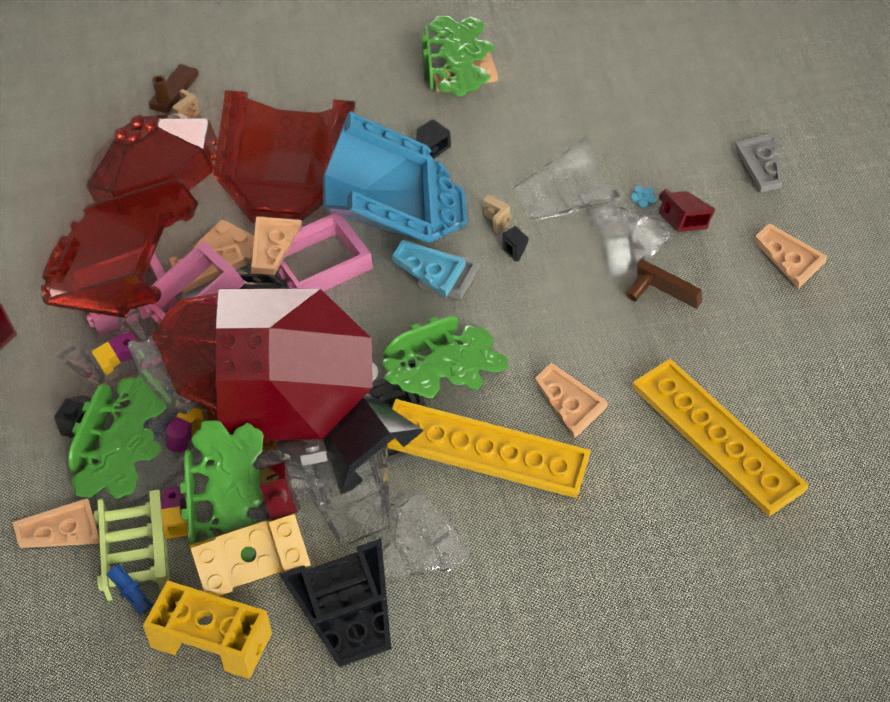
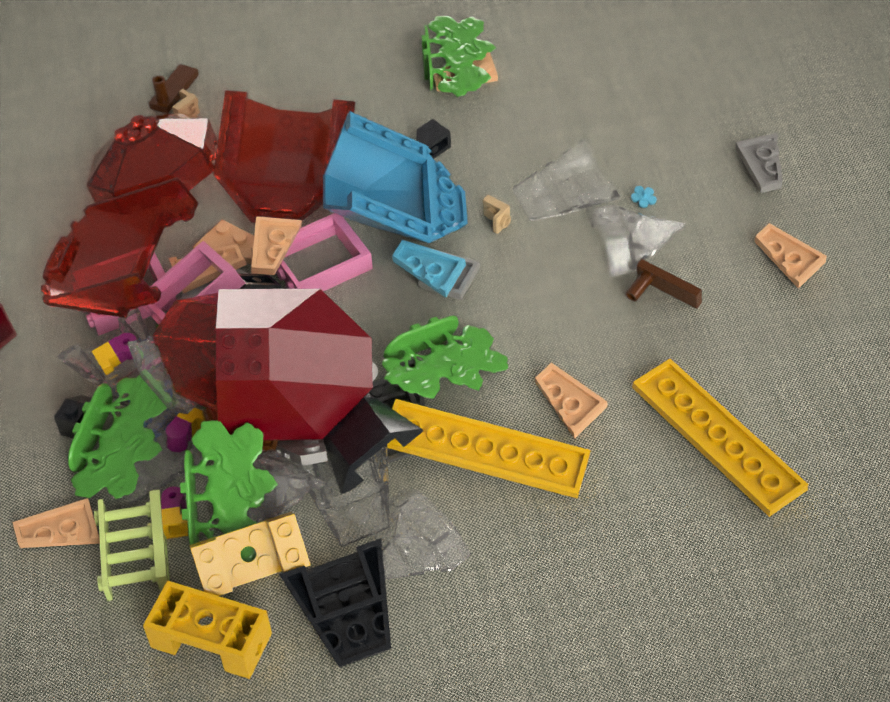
blue pin [106,563,153,616] -> none
dark red torso [260,461,301,520] -> none
black slope [502,226,529,262] -> none
dark red torso [659,189,715,232] -> none

